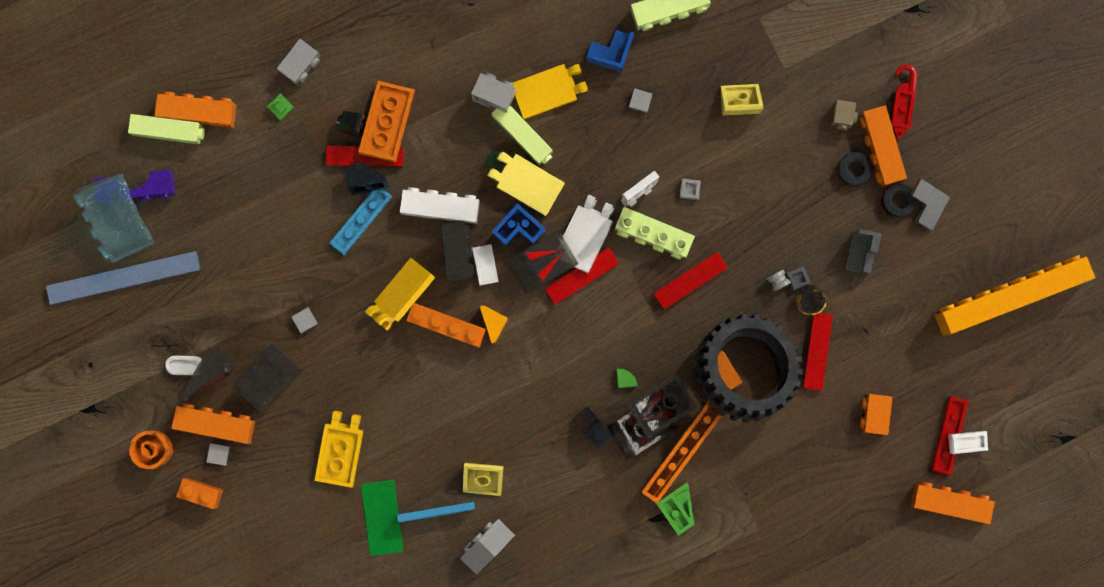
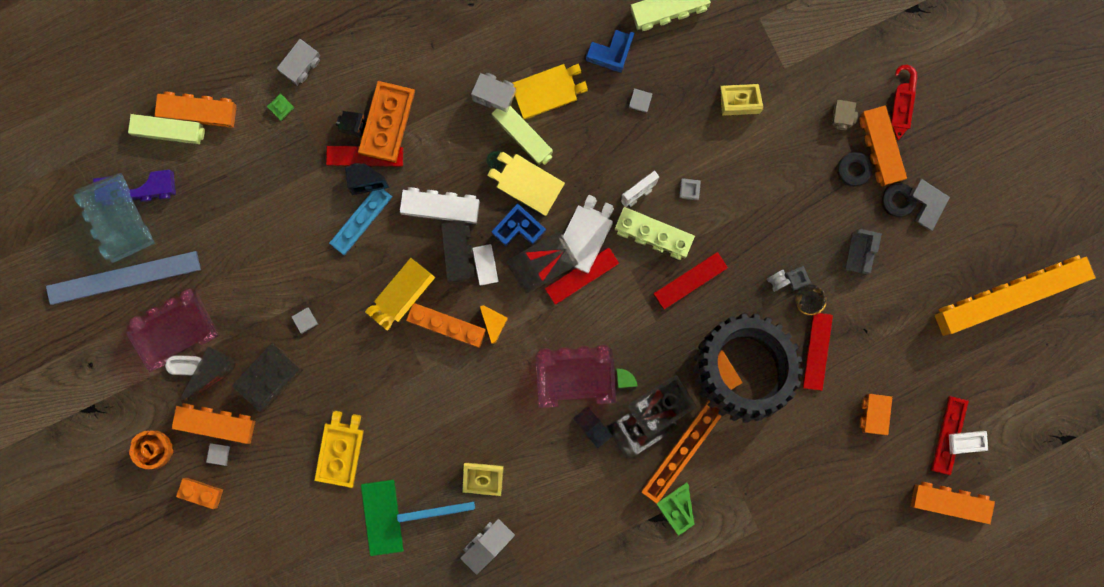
none -> clear pink windscreen [126,288,218,373]
none -> clear pink windscreen [535,345,616,408]

